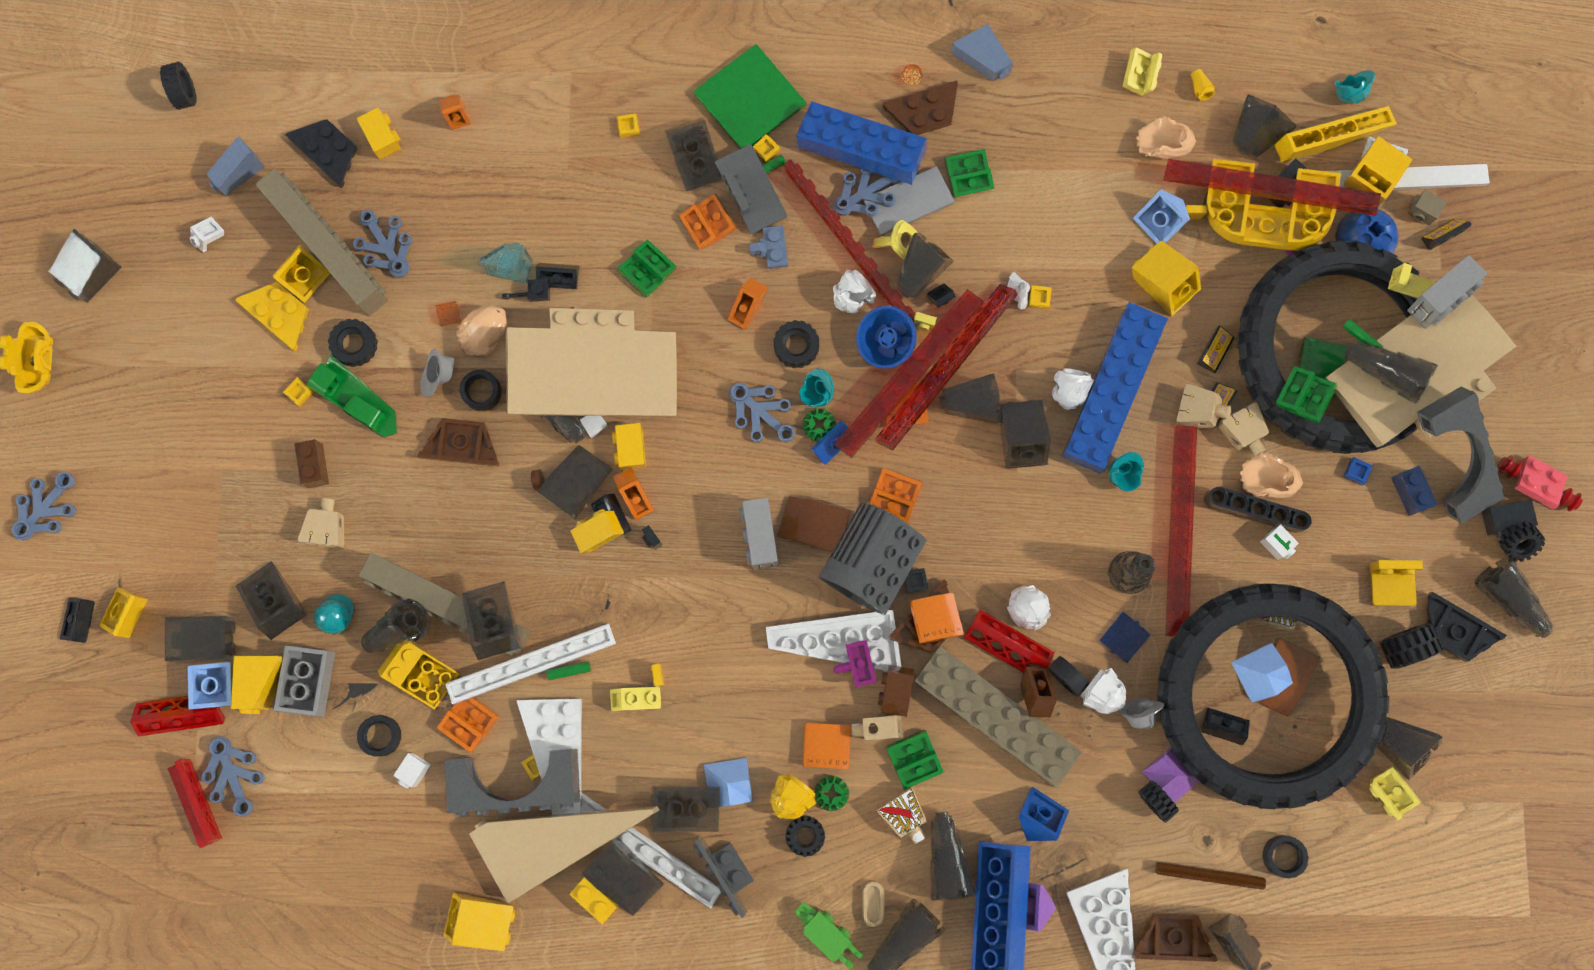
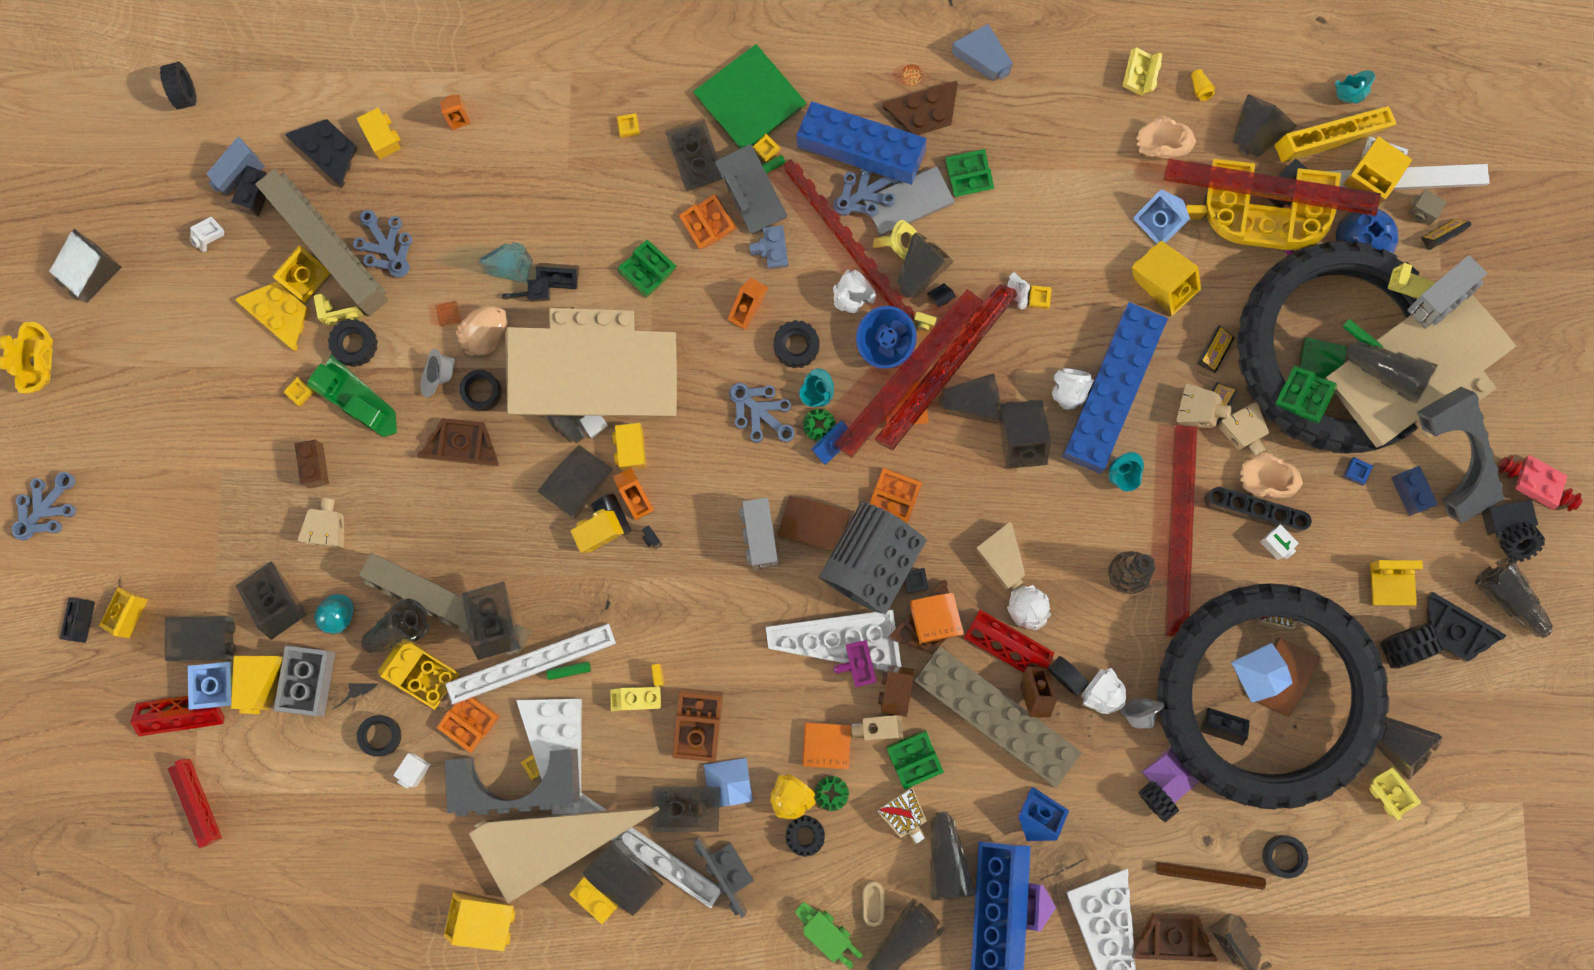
sand blue plant [201,737,265,816] -> none
reddish brown tile [531,469,545,491] -> none
clear blue piece [1099,612,1151,663] -> none
none -> black brick [231,165,267,217]
none -> light yellow bracket [314,294,364,326]
none -> dark orange slope [672,688,723,762]
none -> tan slope [974,522,1025,590]

